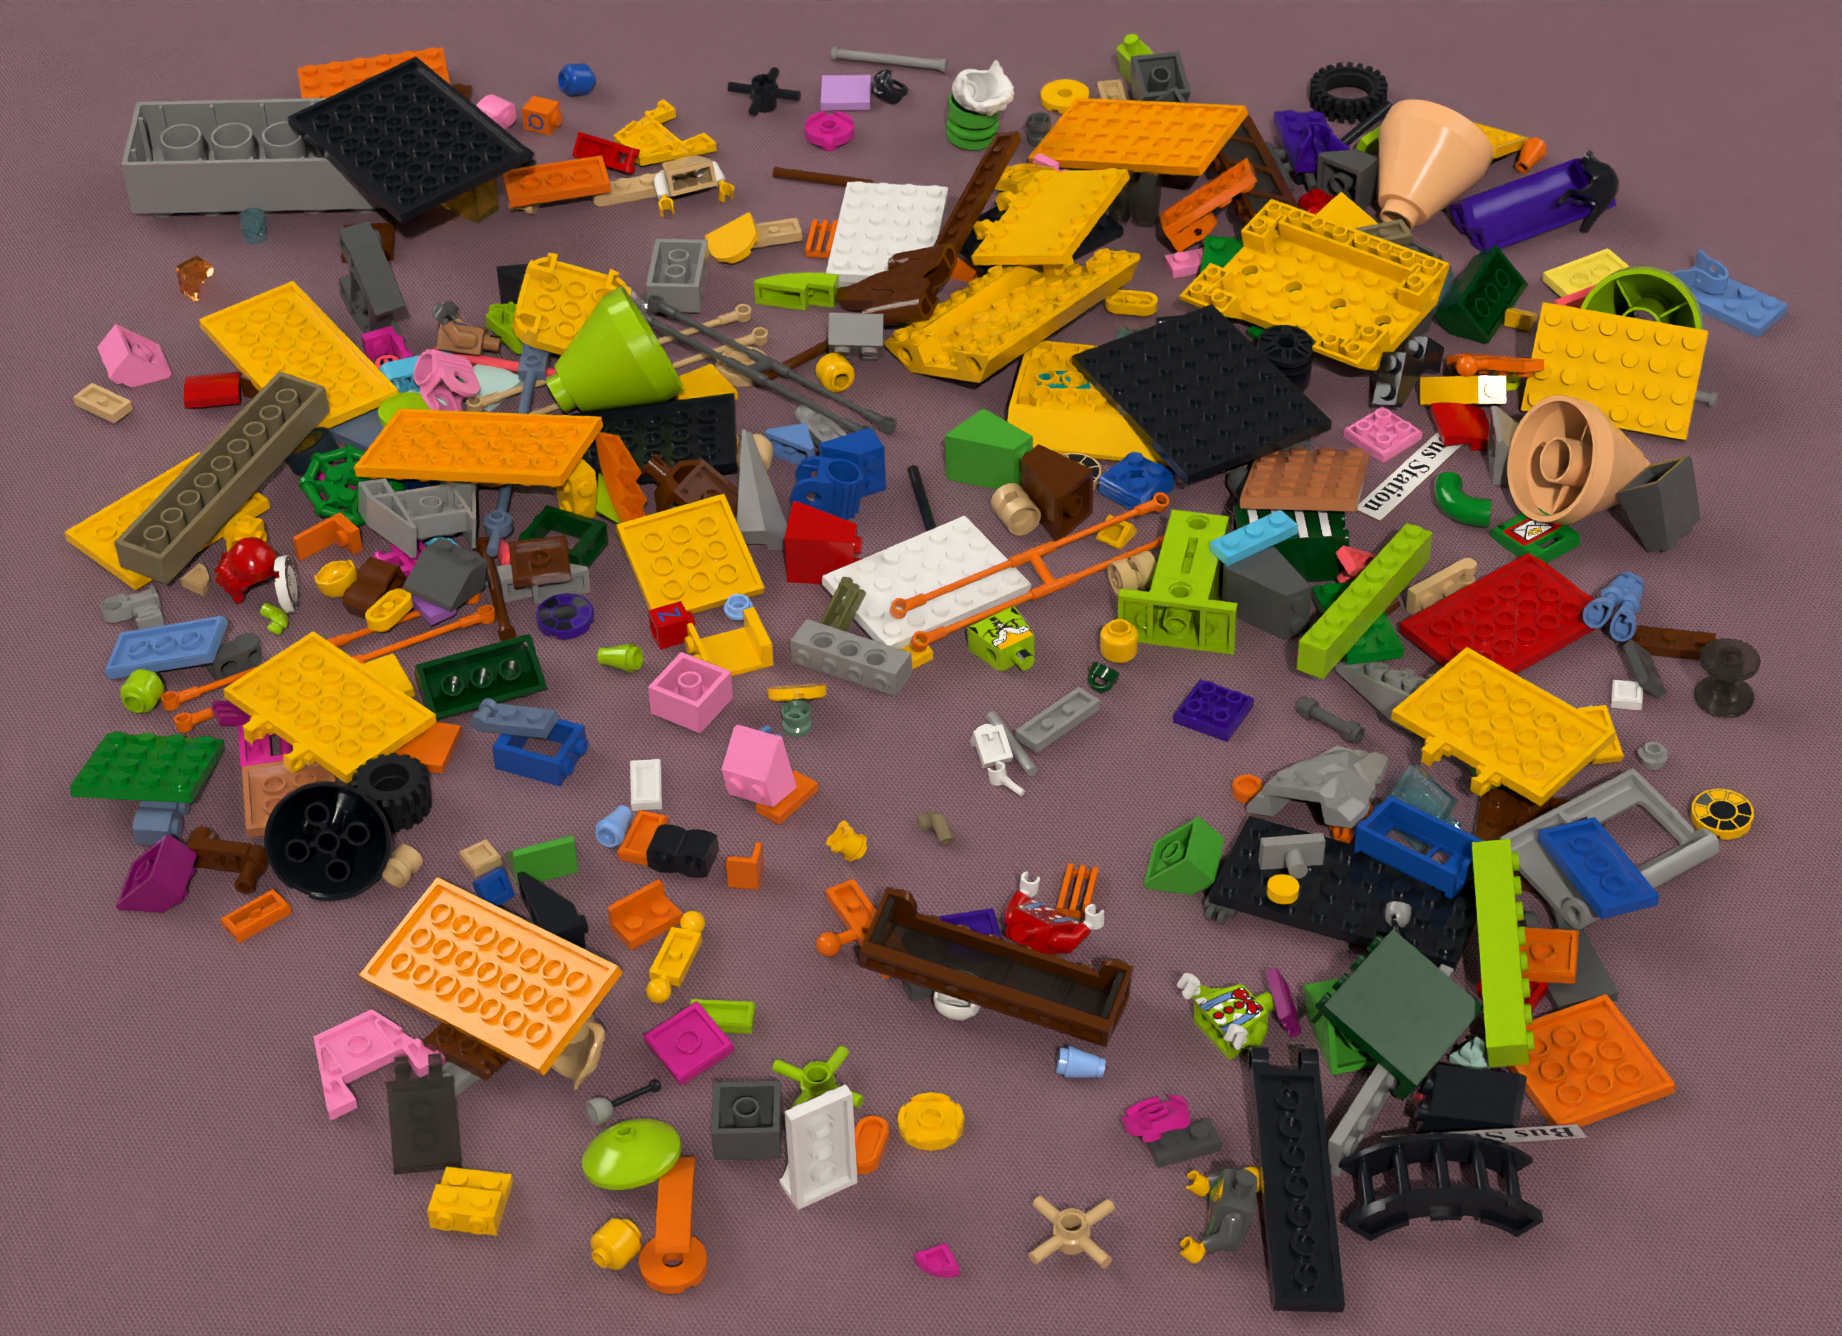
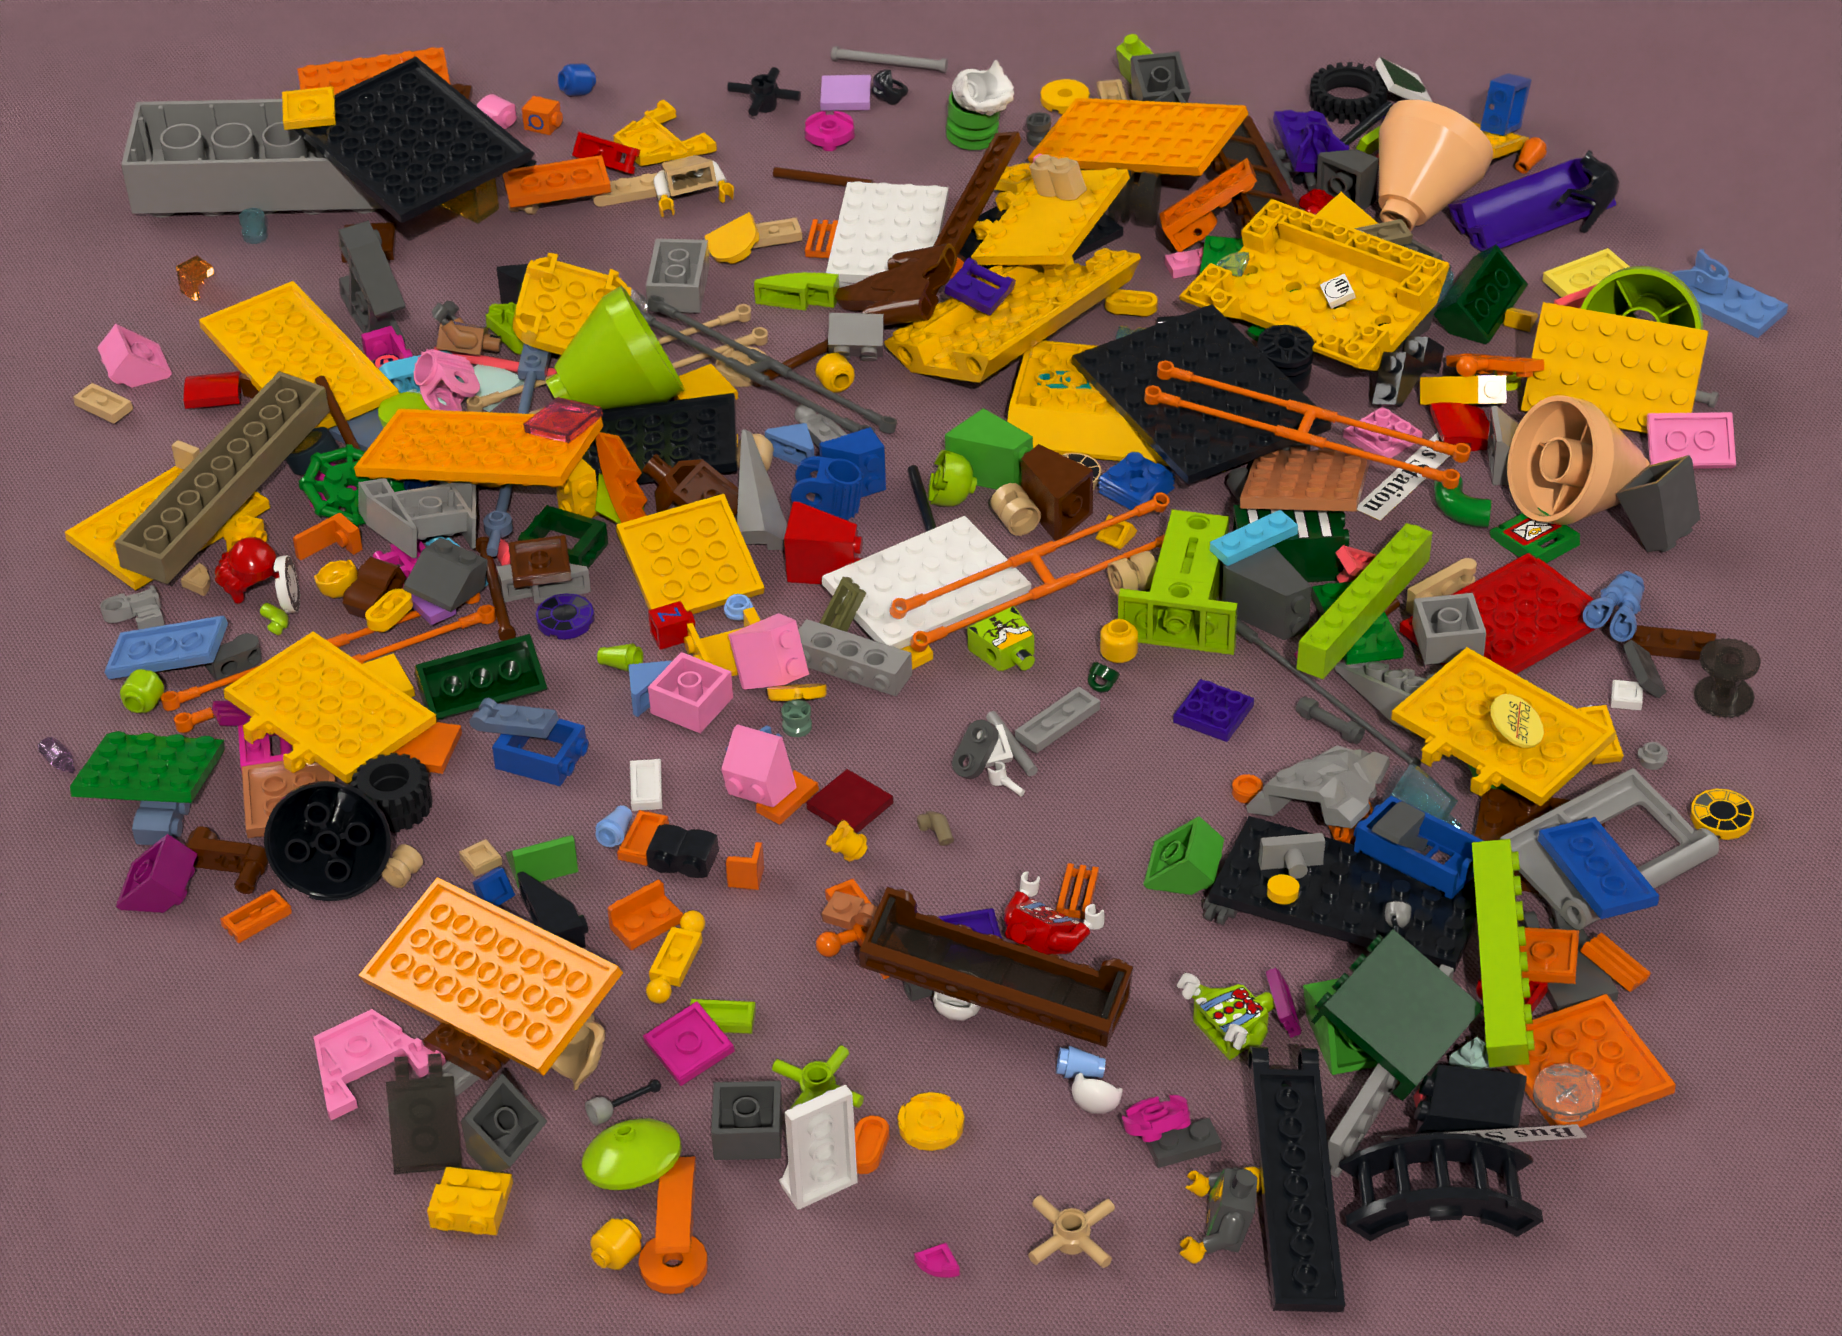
none -> clear purple piece [38,737,75,773]
none -> tan tile [171,440,200,470]
none -> yellow tile [282,87,336,130]
none -> reddish brown bar [315,376,361,461]
none -> dark grey slope [461,1074,547,1173]
none -> clear pink tile [523,397,603,443]
none -> medium blue slope [629,661,672,717]
none -> bright pink slope [728,613,809,690]
none -> dark red tile [806,769,893,833]
none -> nougat plate [821,891,881,930]
none -> lime cylinder [928,450,977,507]
none -> dark purple plate [945,257,1016,316]
none -> dark grey plate [952,720,999,779]
none -> tan brick [1029,154,1087,200]
none -> white hair [1071,1073,1123,1114]
none -> orange bar [1144,360,1471,489]
none -> clear light blue tile [1216,252,1249,276]
none -> dark grey piece [1236,610,1421,770]
none -> white tile [1320,274,1356,309]
none -> dark grey slope [1371,801,1428,851]
none -> tile [1375,57,1432,102]
none -> light grey brick [1412,593,1486,665]
none -> blue window [1480,73,1532,136]
none -> light yellow piece [1490,694,1544,748]
none -> clear tile [1533,1063,1602,1122]
none -> orange tile [1580,932,1651,992]
none -> bright pink tile [1647,412,1736,469]

